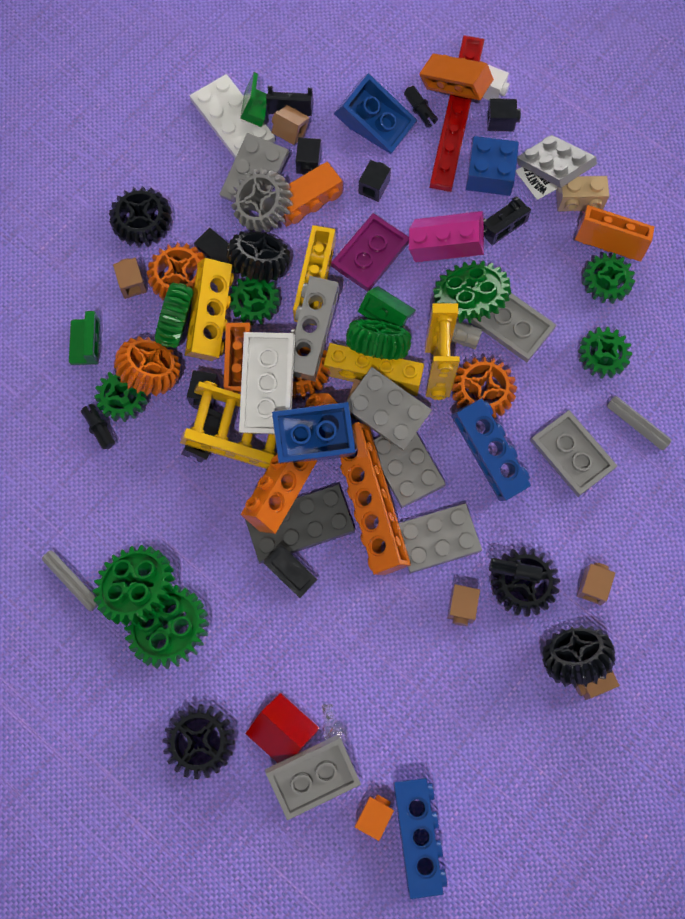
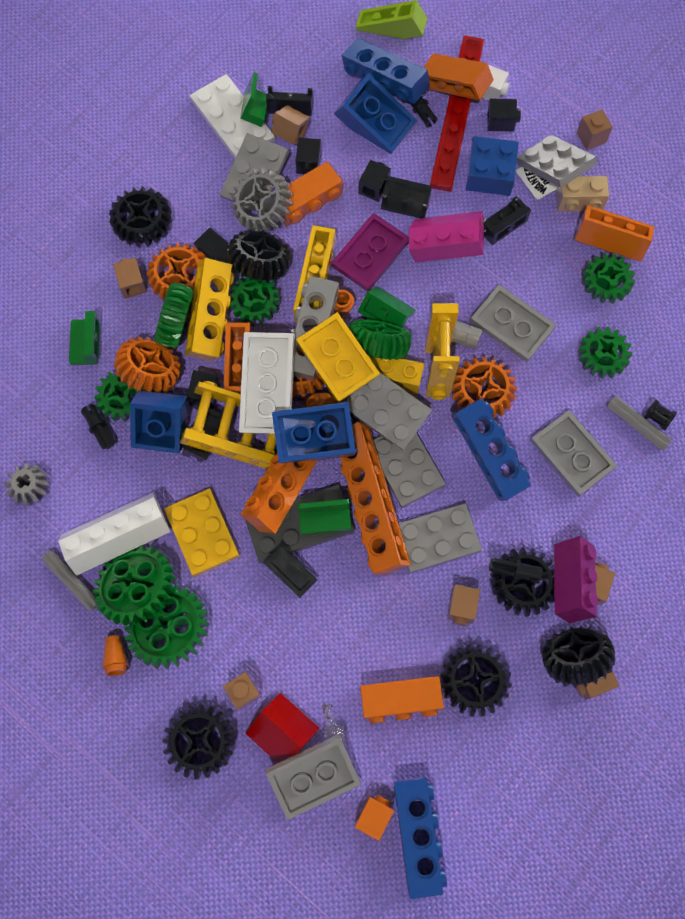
green gear [433,261,511,323] -> none
none -> light grey gear [4,463,49,506]
none -> white slope [59,492,170,576]
none -> orange cone [102,635,129,676]
none -> blue brick [130,391,187,454]
none -> yellow plate [164,488,240,577]
none -> medium nougat brick [223,672,262,711]
none -> yellow plate [296,312,380,403]
none -> green panel [298,499,351,536]
none -> orange cone [334,290,354,319]
none -> blue brick [341,38,430,104]
none -> lime slope [355,0,428,39]
none -> orange brick [360,676,444,724]
none -> black hinge [381,176,432,219]
none -> black gear [440,644,512,717]
none -> magenta brick [554,536,598,624]
none -> medium nougat brick [577,109,613,150]
none -> black bush [644,399,677,431]

